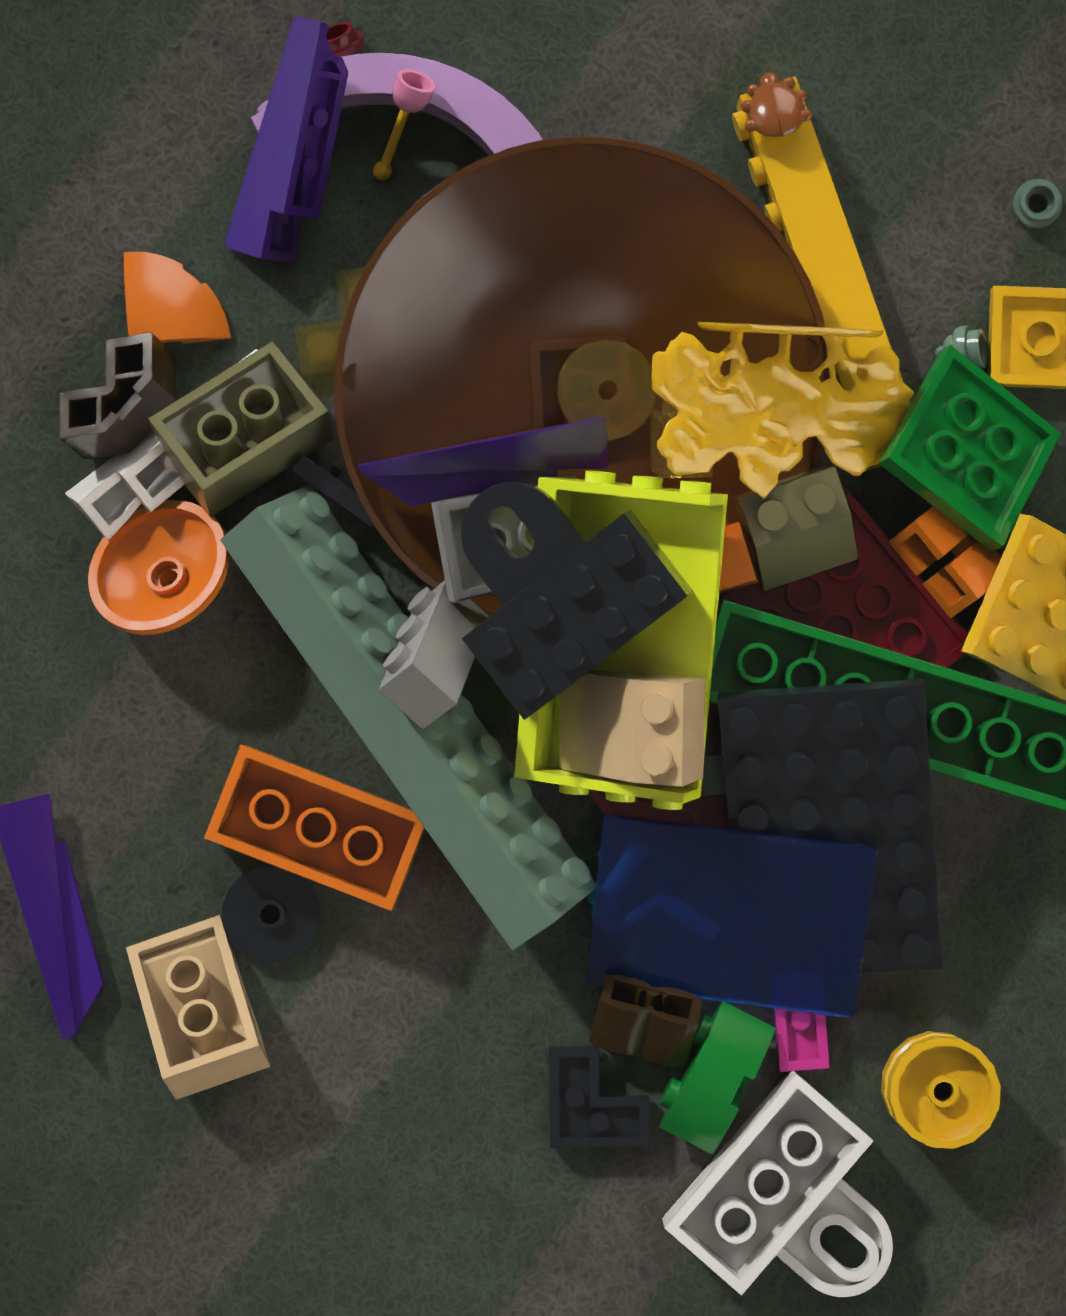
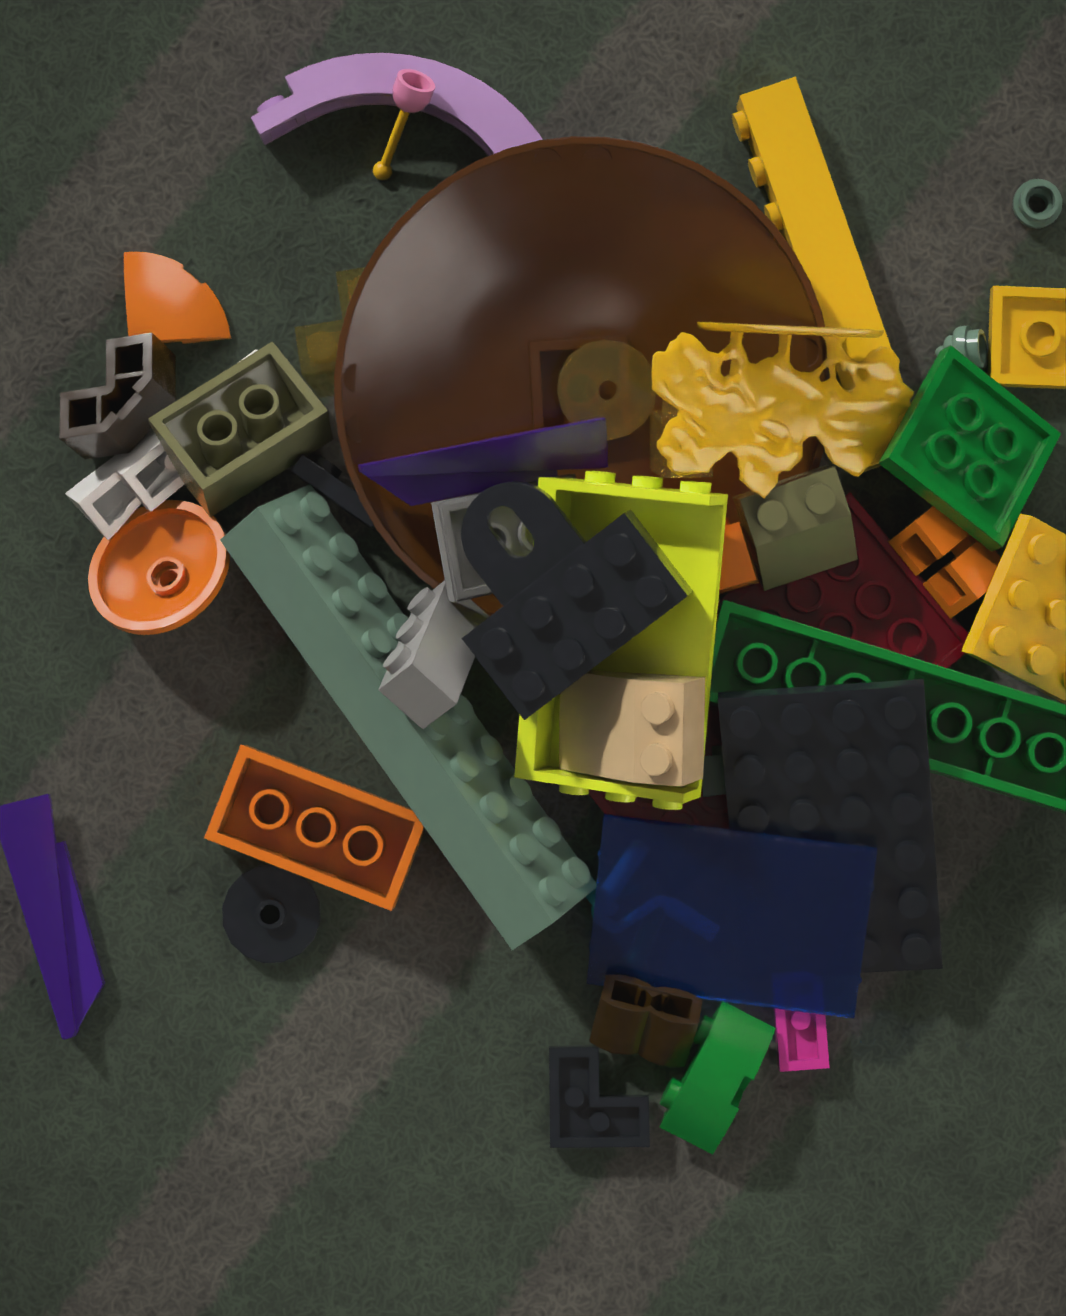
tan slope [126,915,270,1100] -> none
dark purple wedge [225,16,349,263] -> none
dark red plate [326,22,365,57] -> none
white brick [662,1071,893,1297] -> none
dark orange piece [741,72,813,137] -> none
yellow wheel [881,1031,1001,1149] -> none

